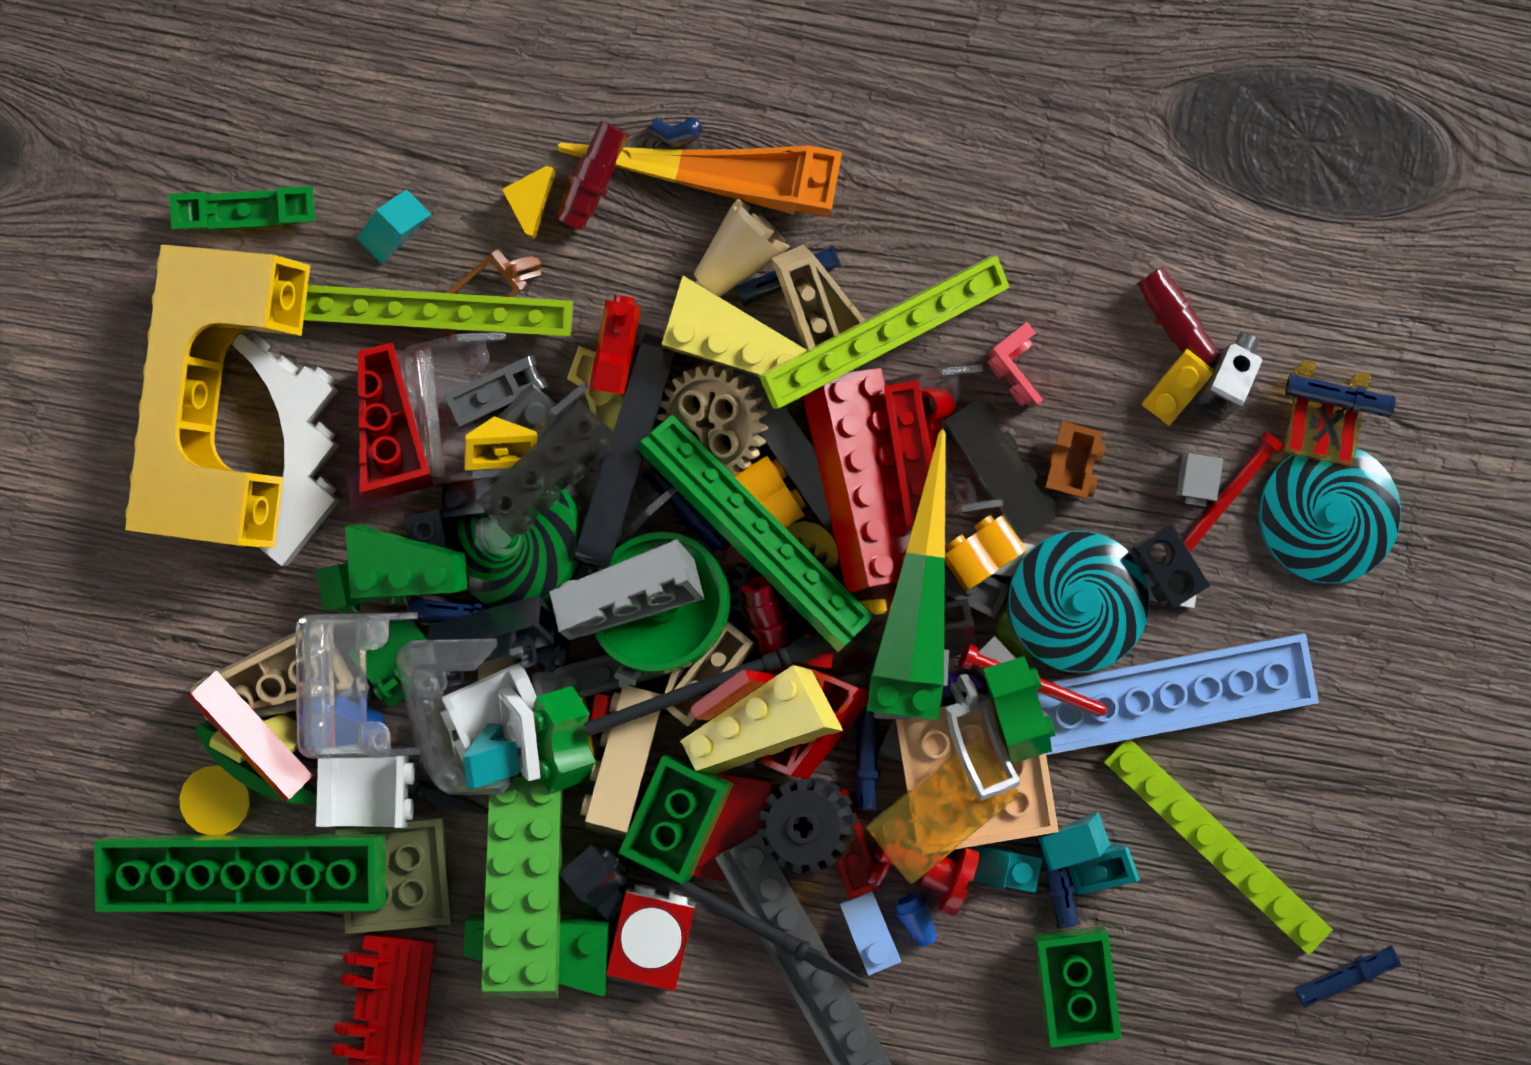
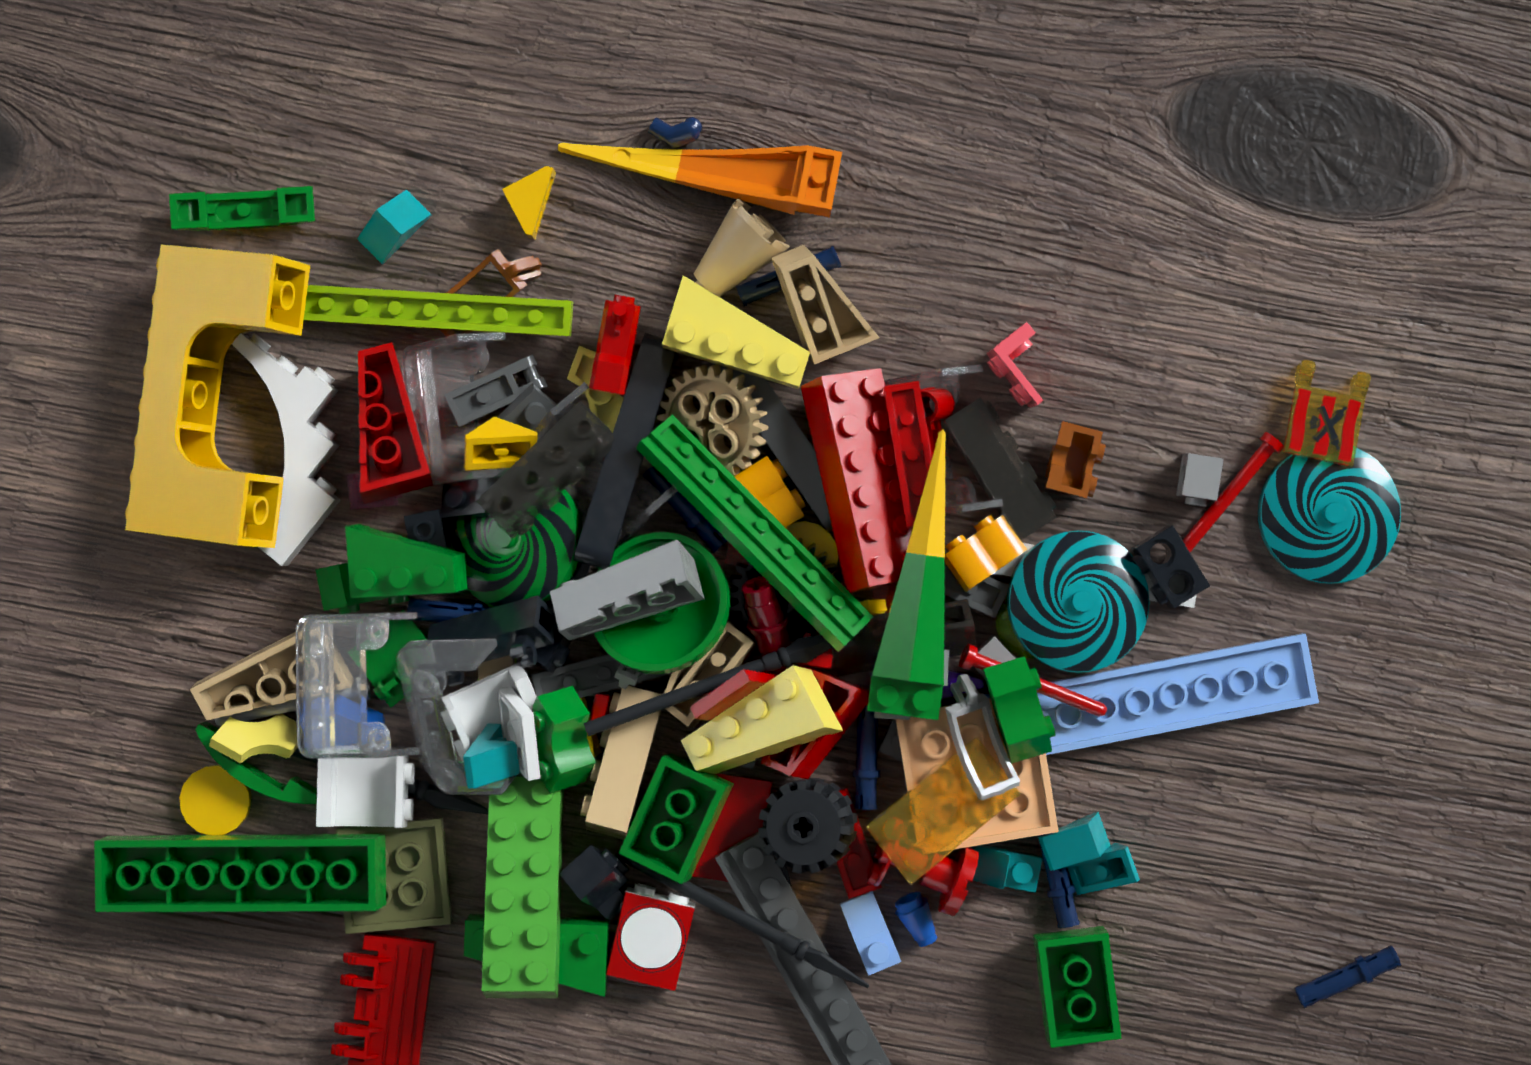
tile [187,671,313,801] -> none
dark red piece [555,120,629,230] -> none
lime plate [759,255,1010,408] -> none
lime plate [1103,739,1333,955] -> none
dark red piece [1136,266,1220,364] -> none
yellow plate [1141,348,1215,426] -> none
flat silver torso [1193,332,1262,420] -> none
dark blue pin [1285,373,1396,419] -> none

